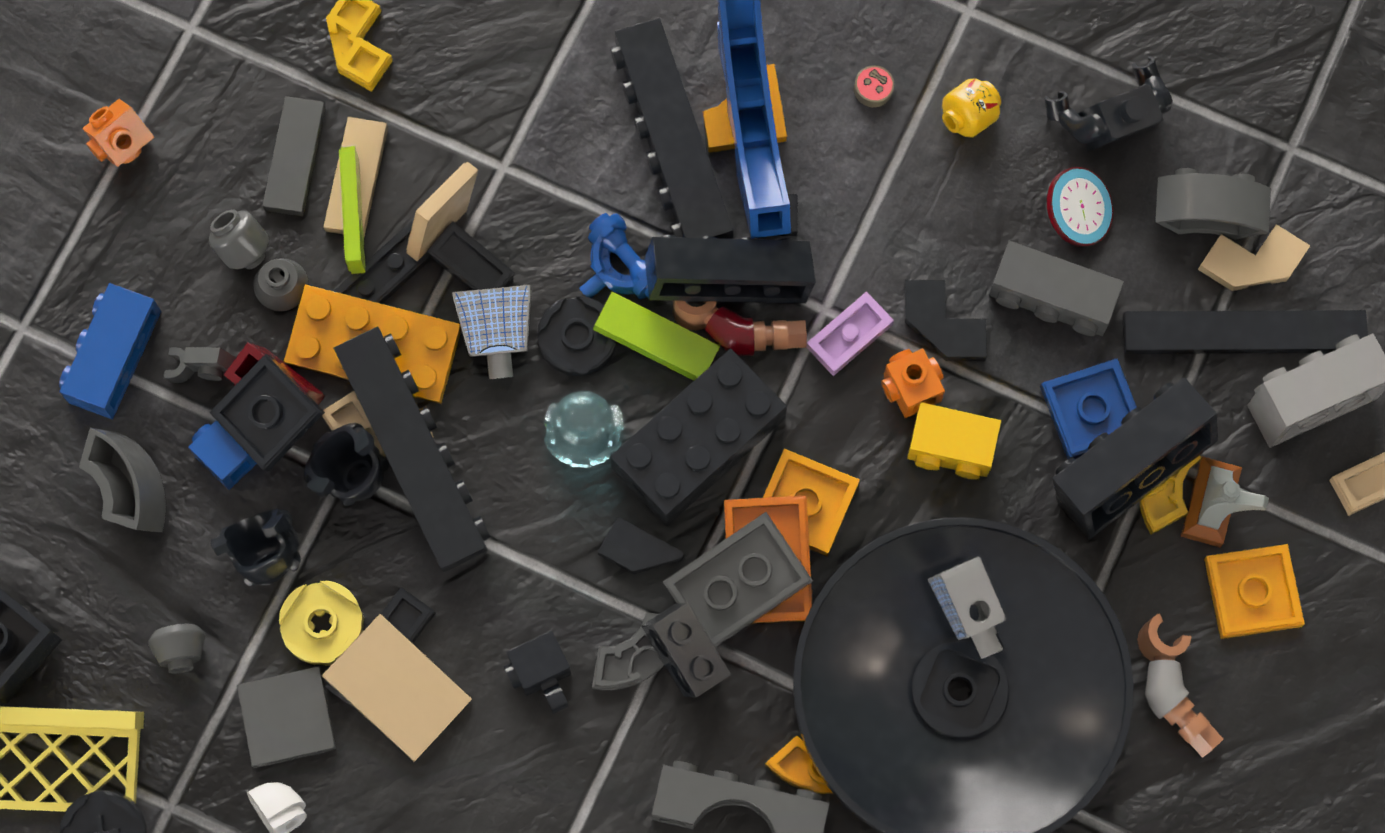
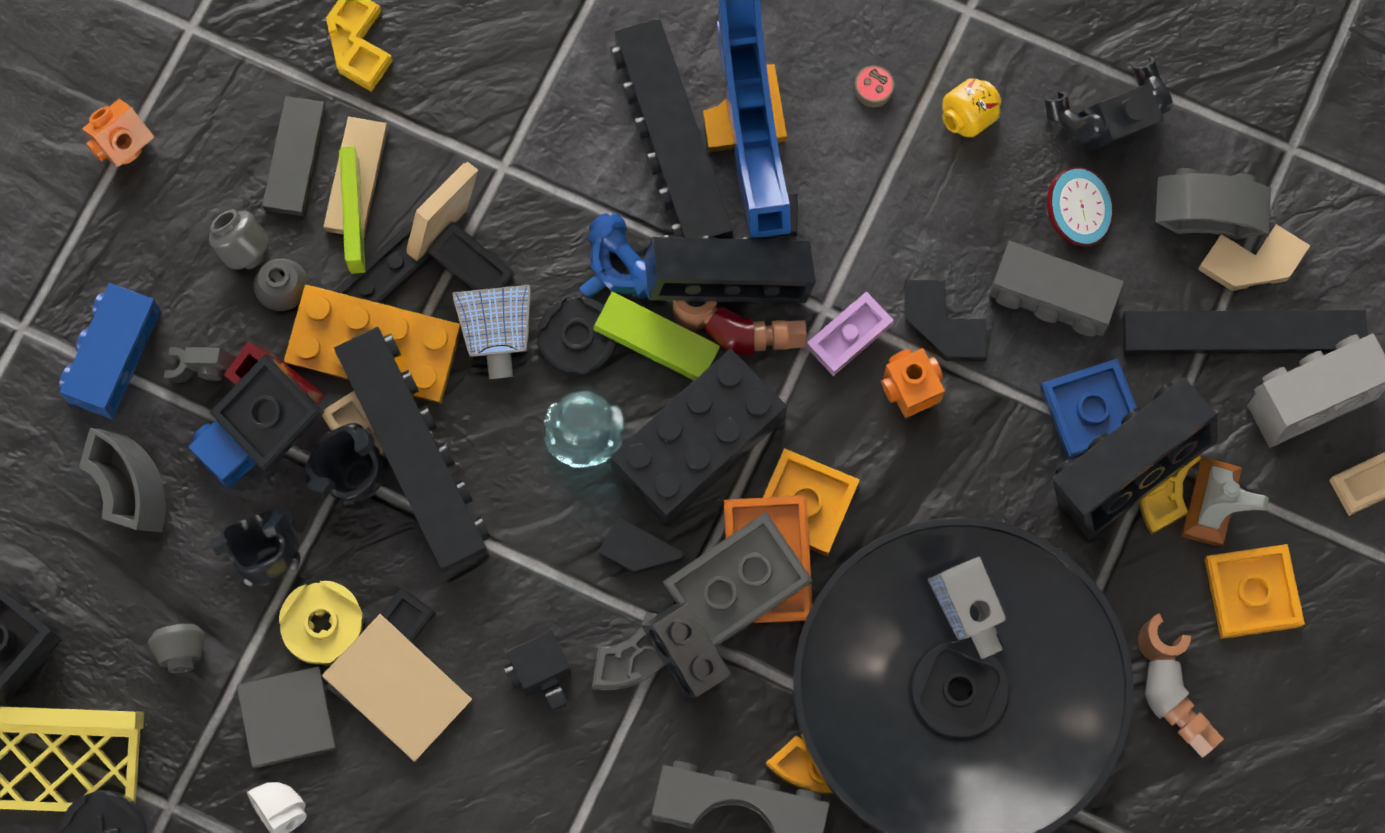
yellow brick [907,402,1001,479] -> none

